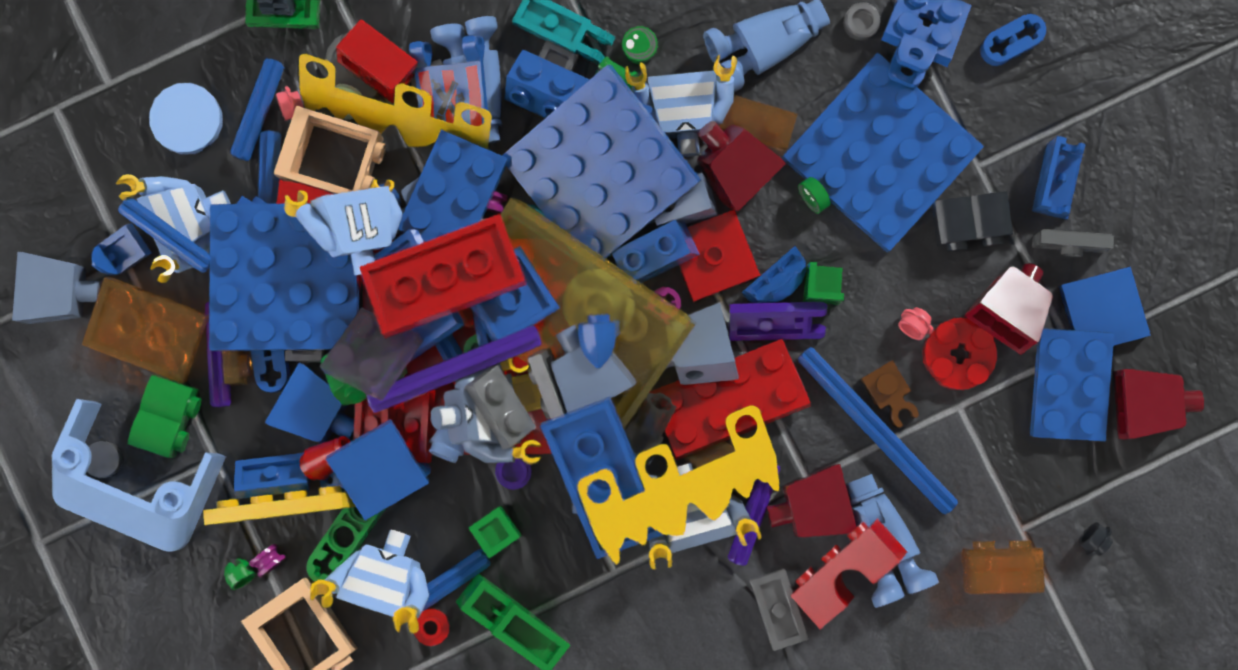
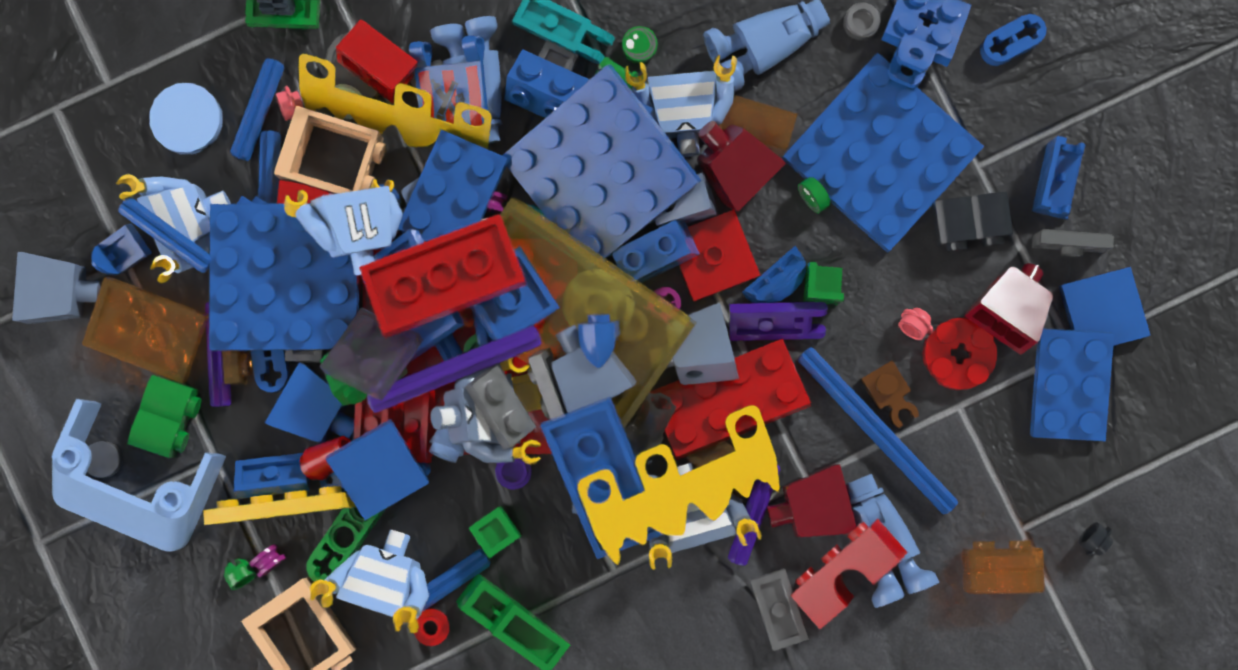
dark red torso [1113,369,1204,439] -> none

